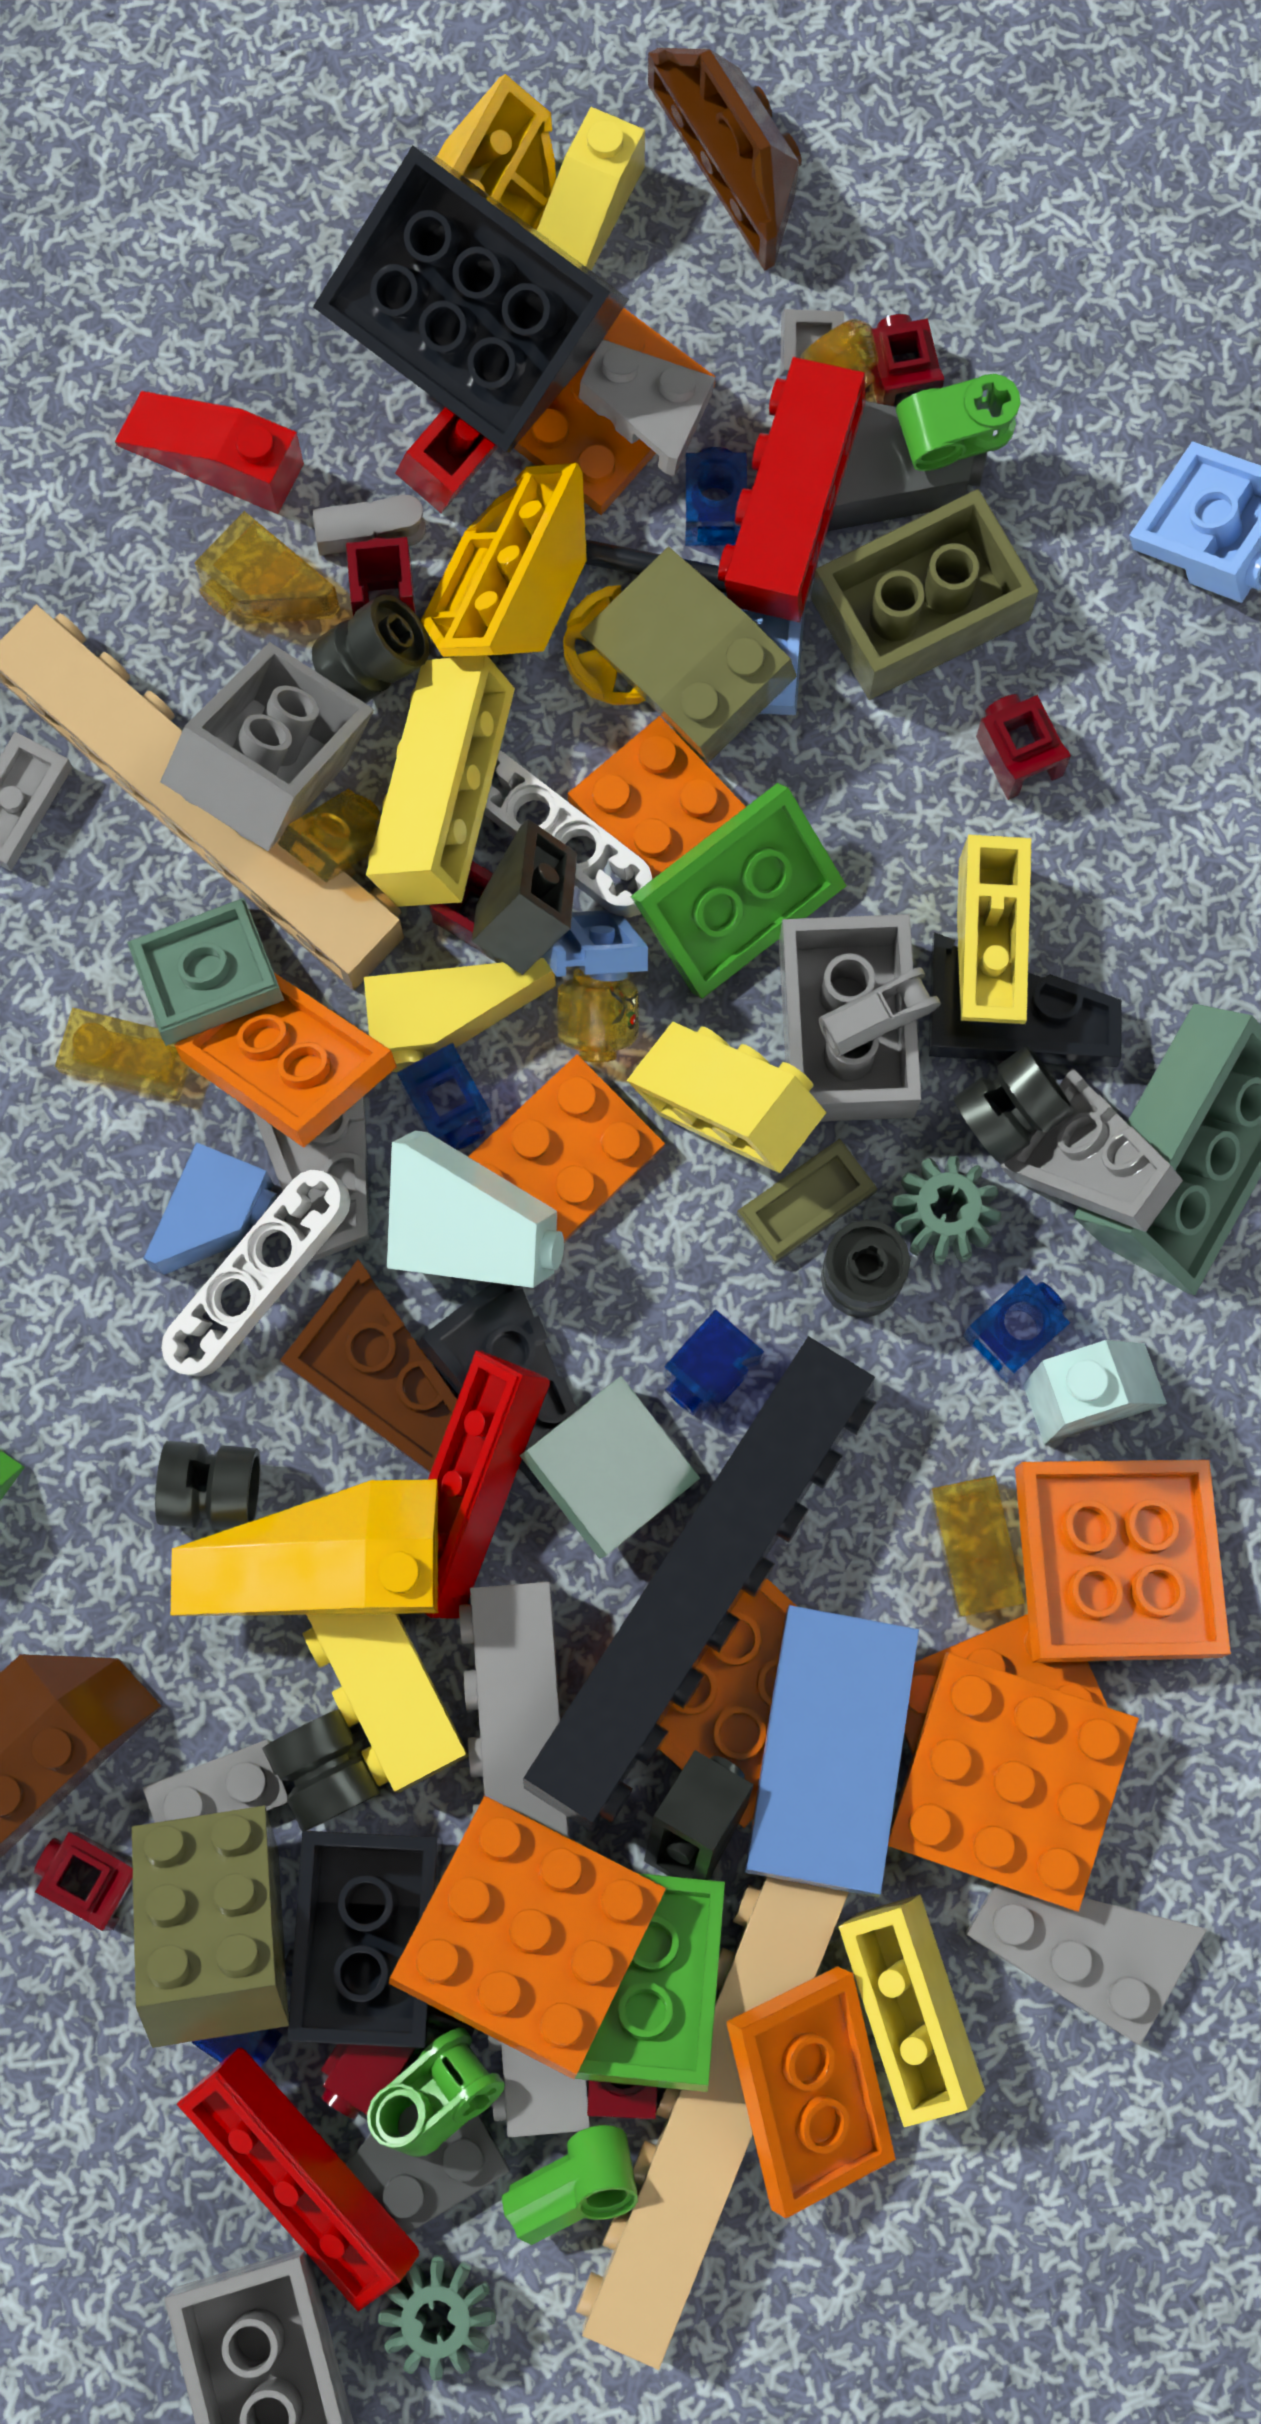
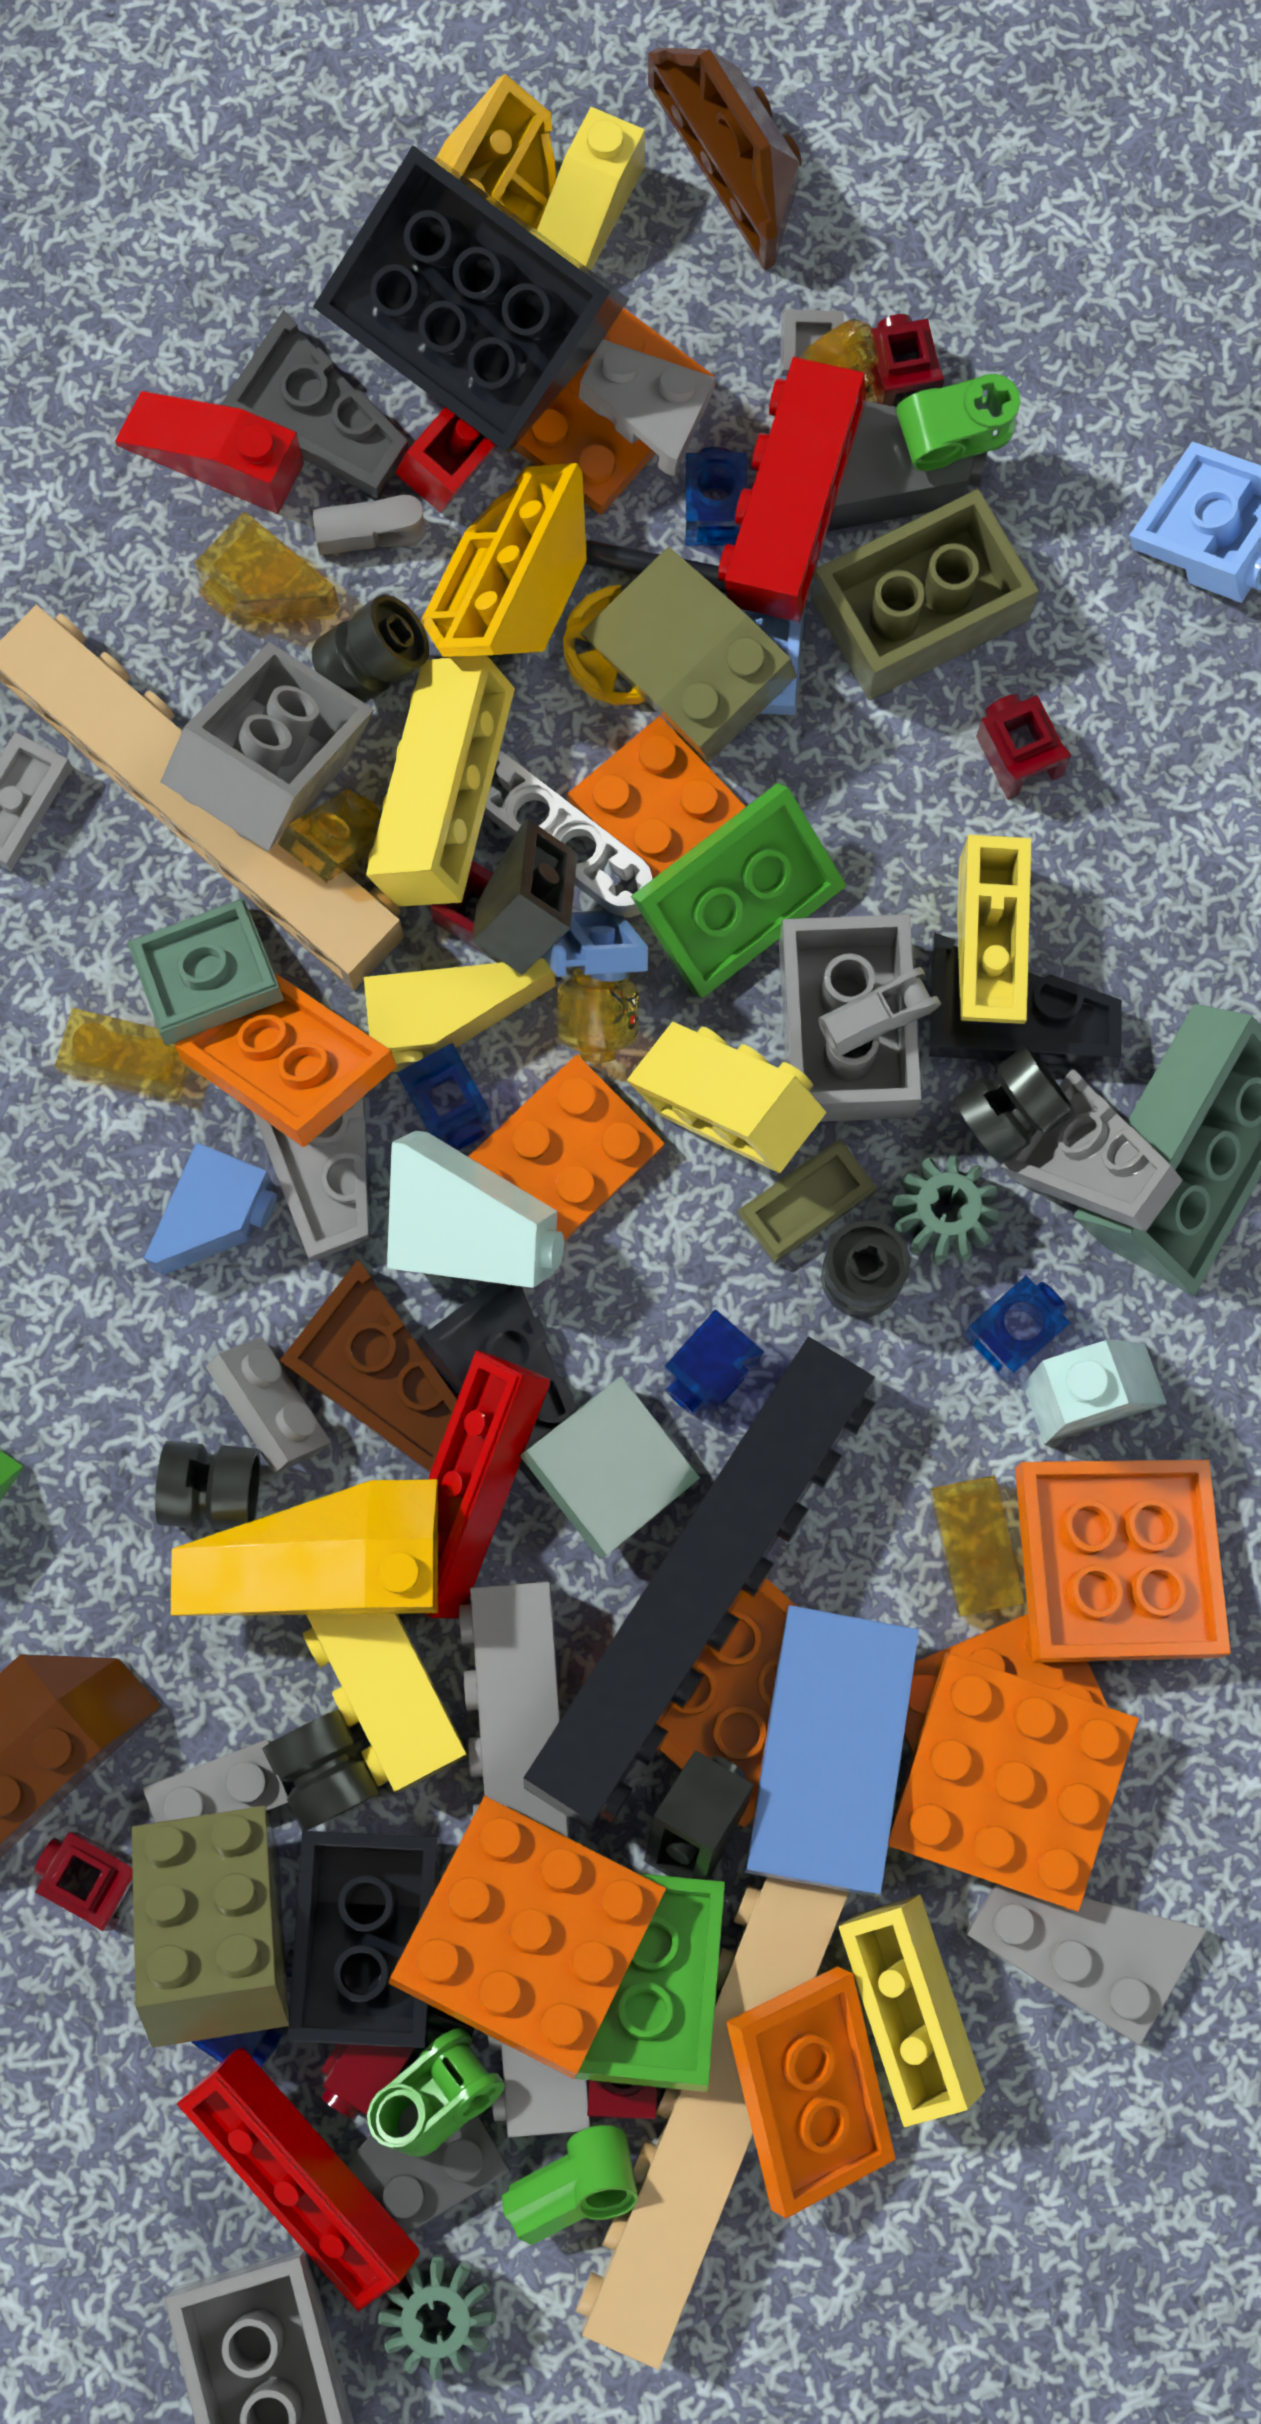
white beam [161,1170,351,1377] -> none
dark red window [346,537,416,616] -> none
none -> light grey plate [205,1337,331,1474]
none -> dark grey wing [221,310,409,499]

